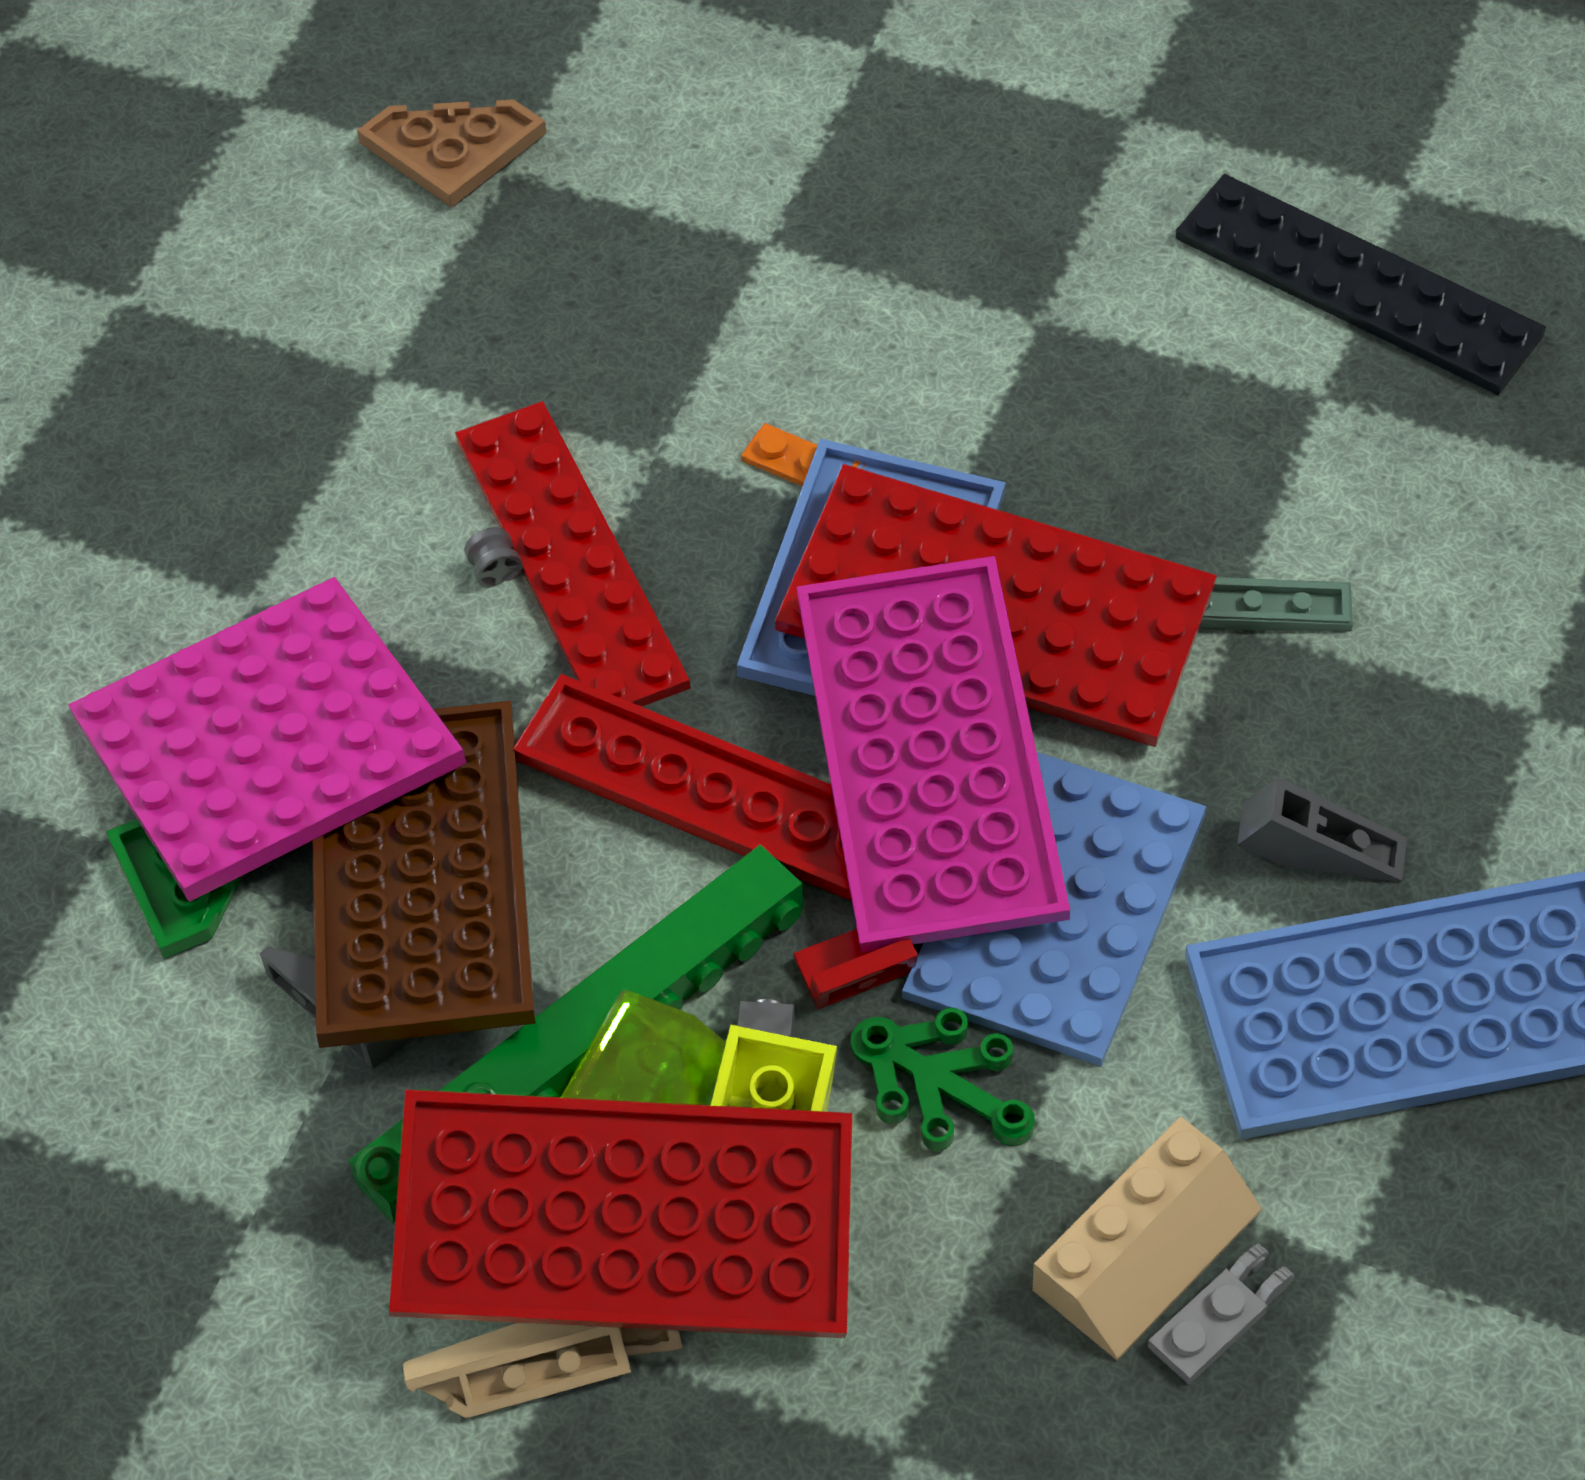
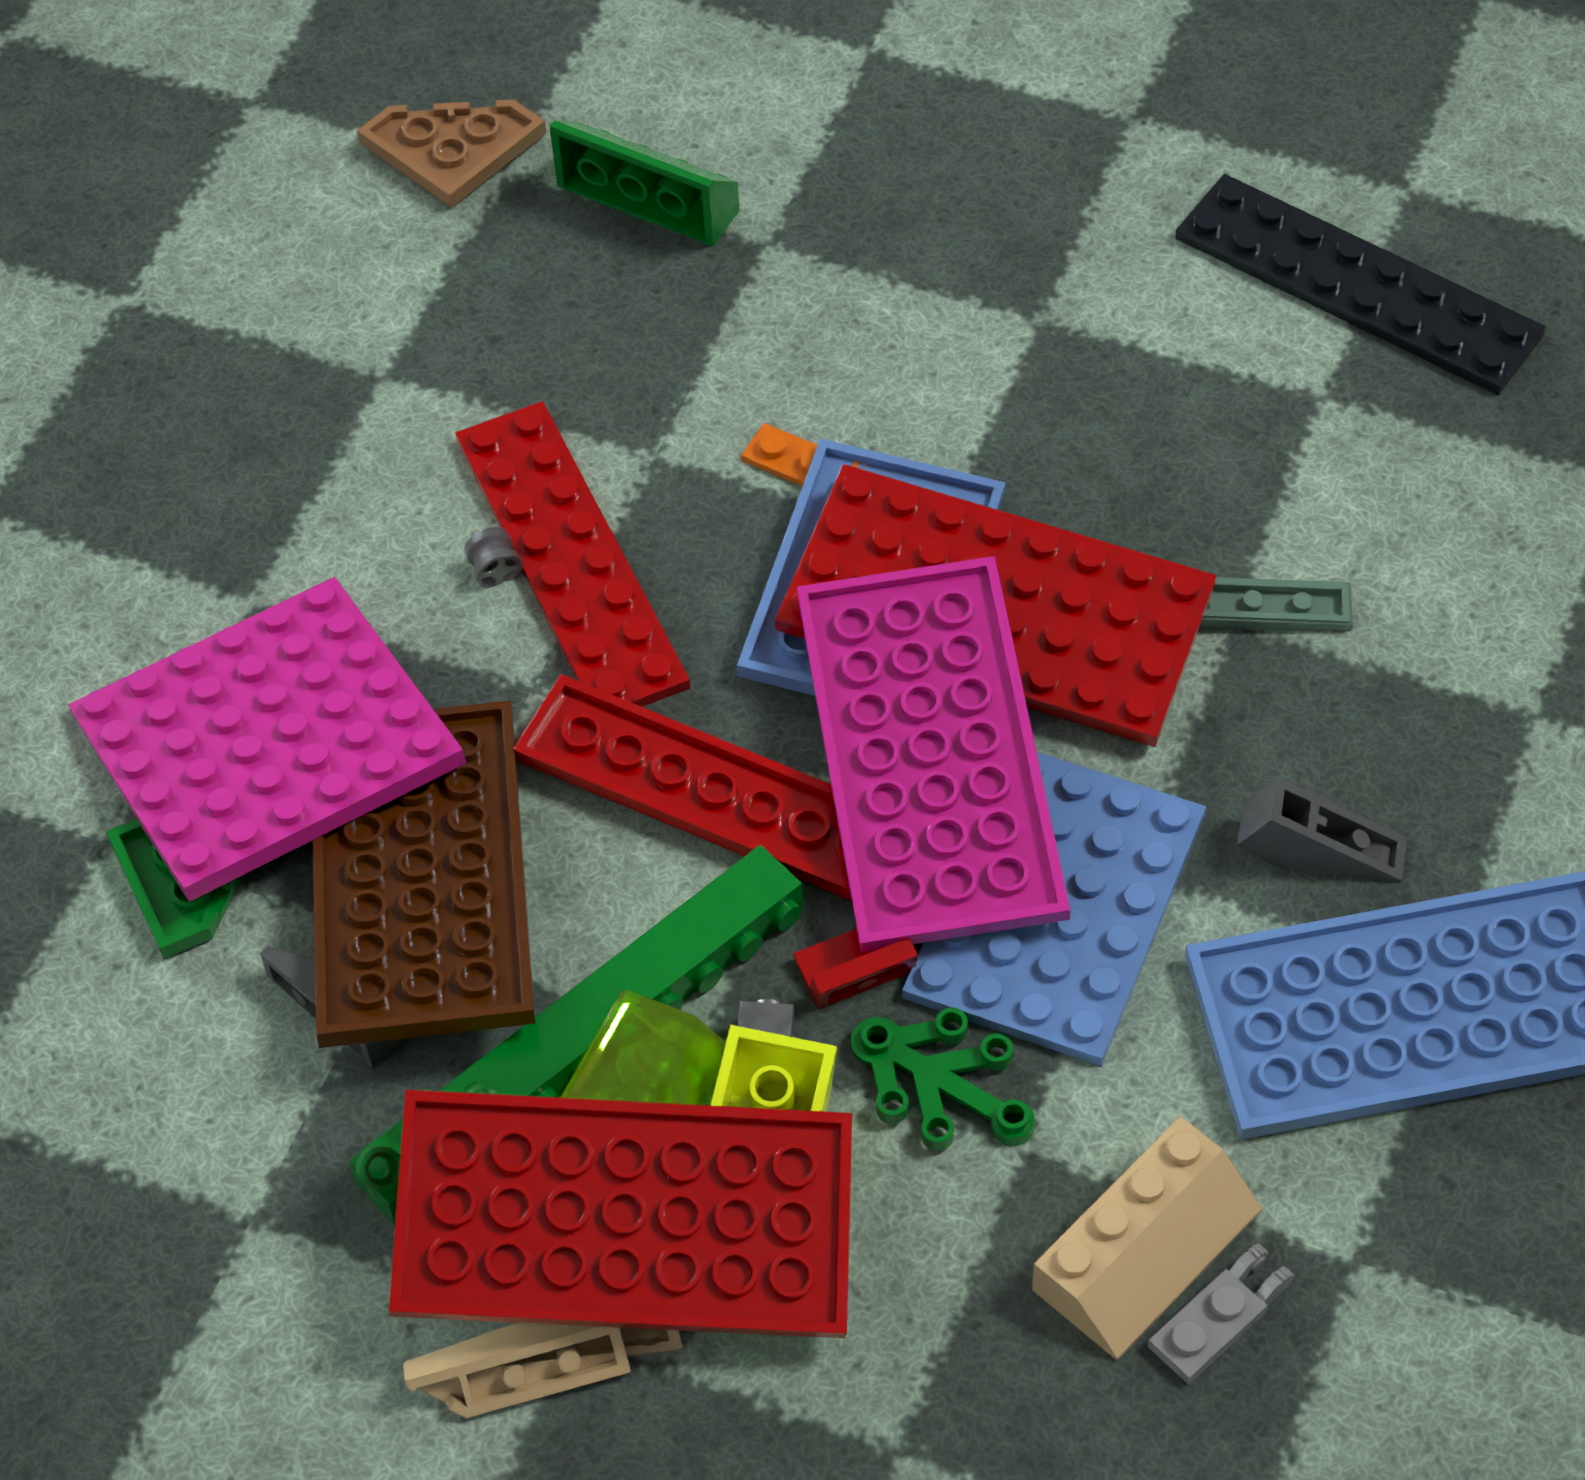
none -> green slope [549,120,740,246]

